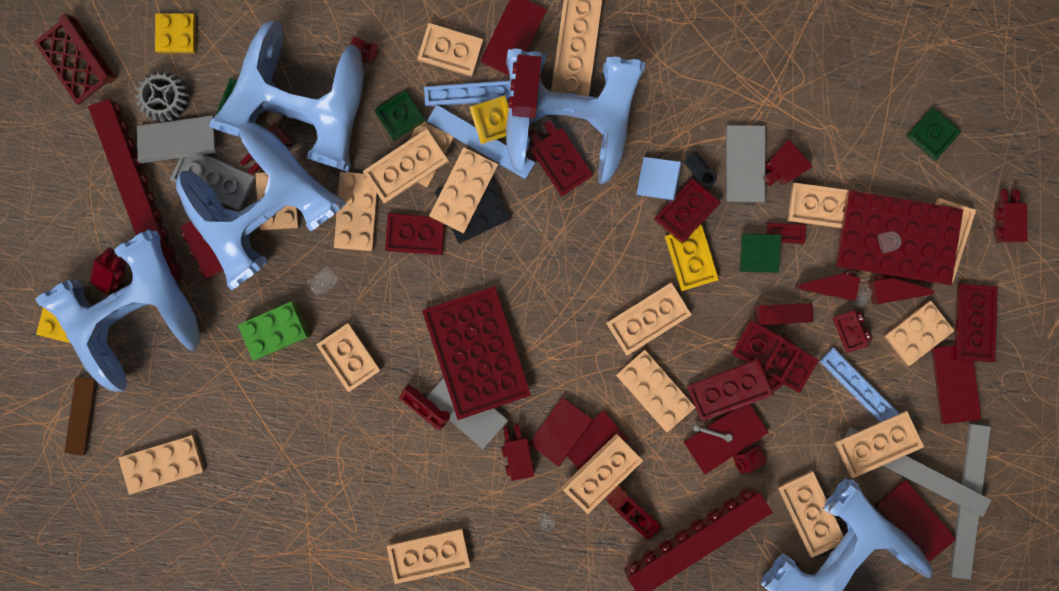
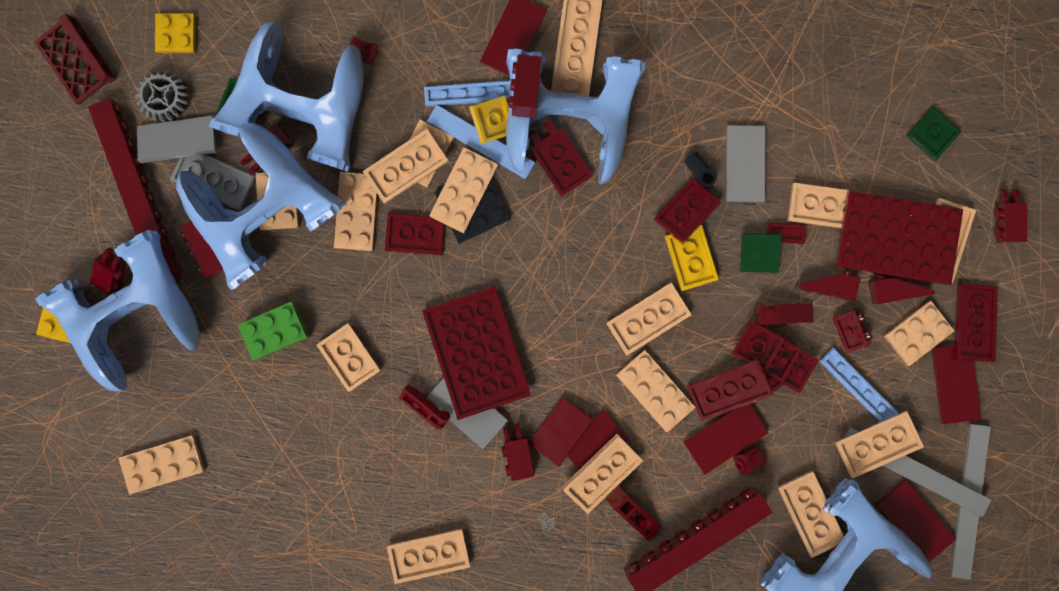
reddish brown tile [64,377,97,456] -> none
clear bracket [308,266,341,295] -> none
dark green tile [374,90,426,142] -> none
light nougat plate [417,23,483,77] -> none
light blue tile [636,157,682,201] -> none
light grey hinge [693,424,732,442] -> none
dark red torso [763,139,813,186] -> none
clear tile [854,287,872,307] -> none
clear tile [877,232,901,254] -> none

